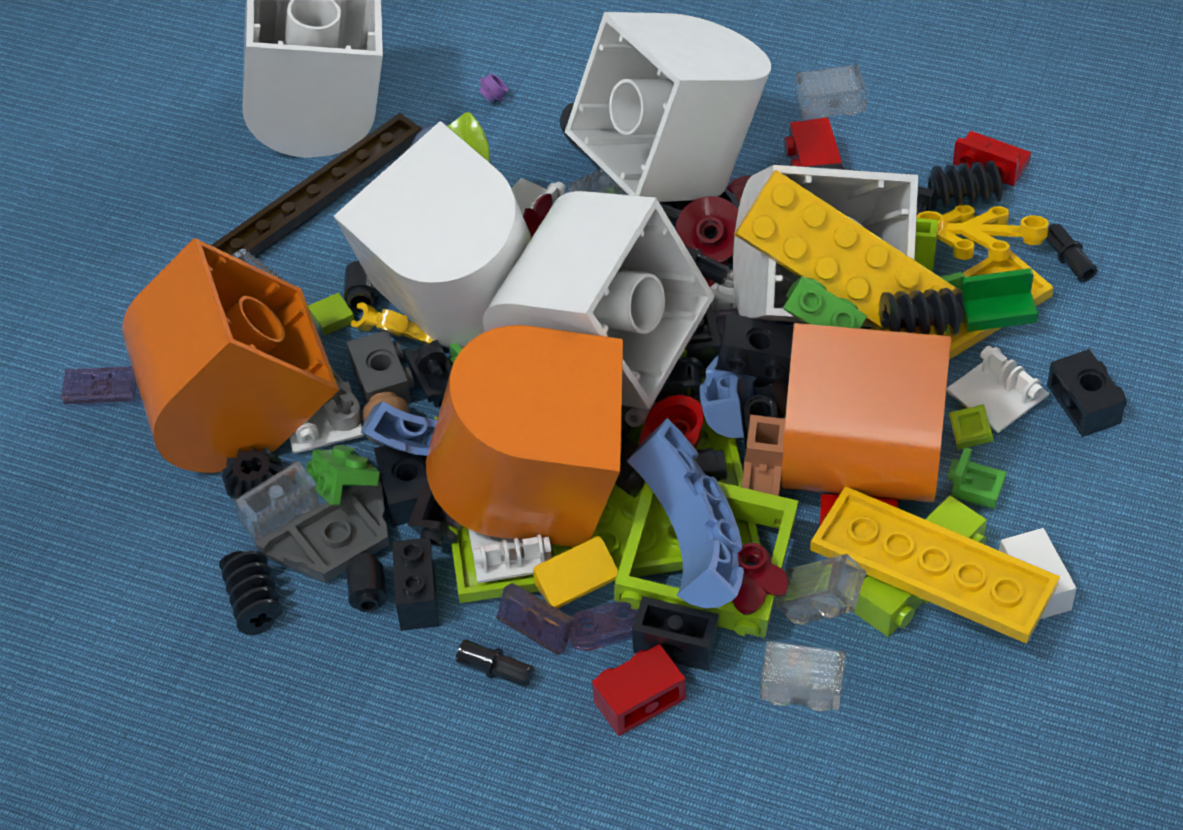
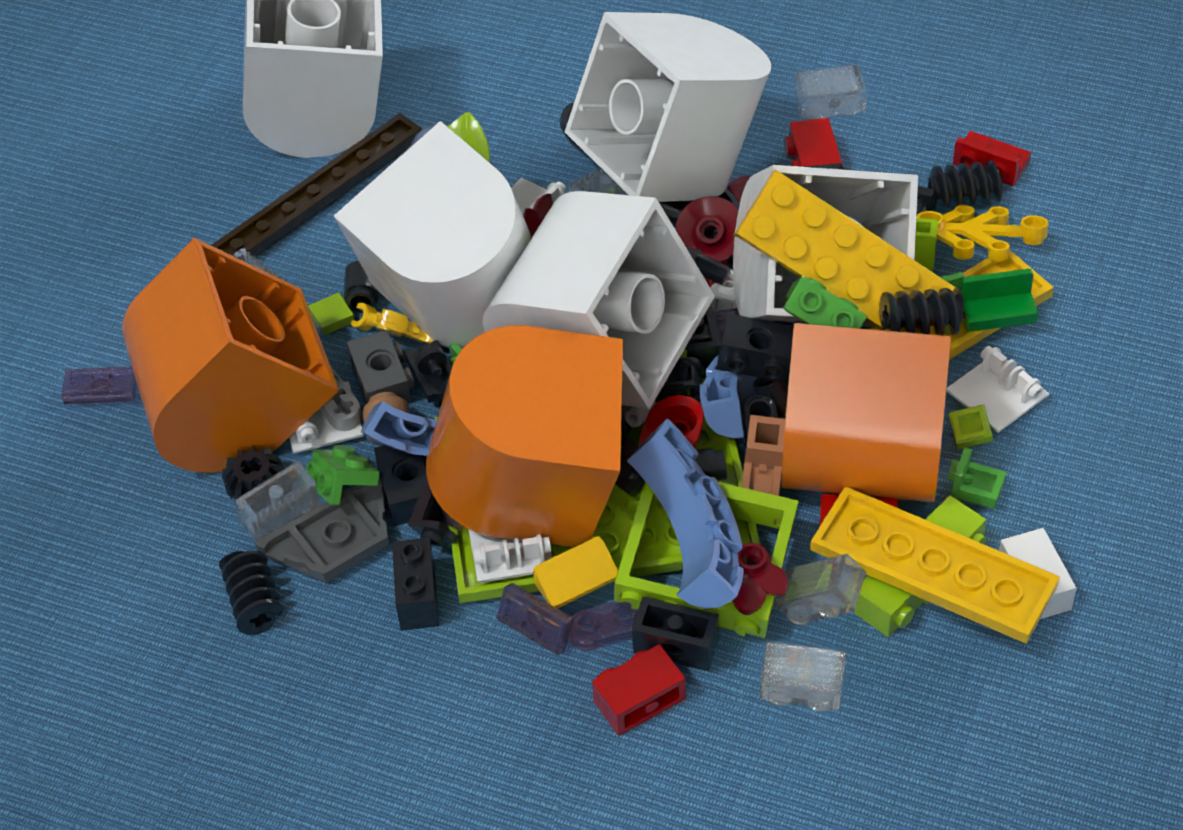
black brick [346,553,387,612] -> none
black axle [456,639,534,686] -> none
medium lavender plate [479,73,509,102] -> none
black axle [1045,223,1098,282] -> none
black brick [1047,349,1127,437] -> none

